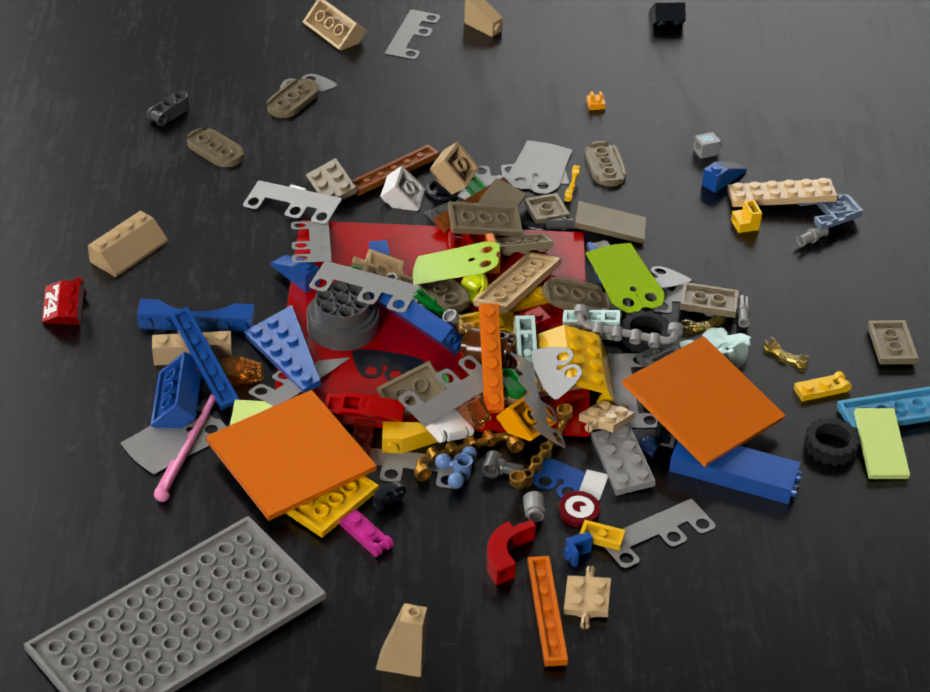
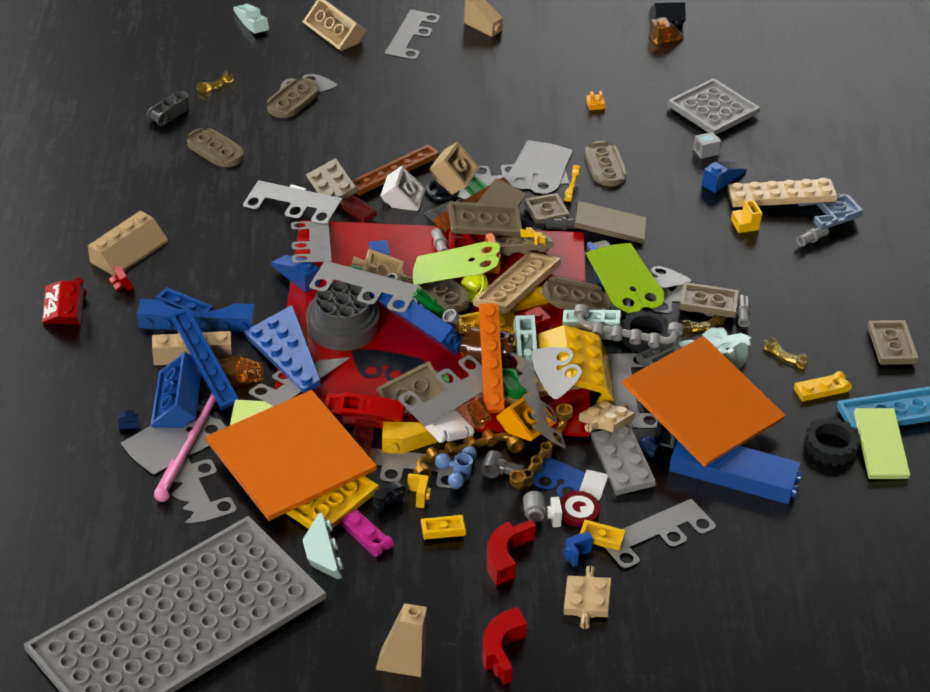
orange plate [527,556,568,667] -> none
none -> red tile [109,265,134,291]
none -> dark blue plate [118,410,139,430]
none -> blue plate [156,287,213,312]
none -> light grey piece [171,448,236,523]
none -> clear yellow piece [196,71,233,94]
none -> light aqua slope [233,4,269,34]
none -> light aqua slope [303,513,343,579]
none -> clear red plate [340,195,377,223]
none -> yellow bracket [407,473,431,508]
none -> yellow plate [421,515,466,539]
none -> light grey pin [431,228,449,252]
none -> red arch [482,607,527,685]
none -> yellow piece [520,227,546,245]
none -> white plate [546,497,562,527]
none -> clear orange slope [649,17,684,44]
none -> light grey plate [667,78,760,135]

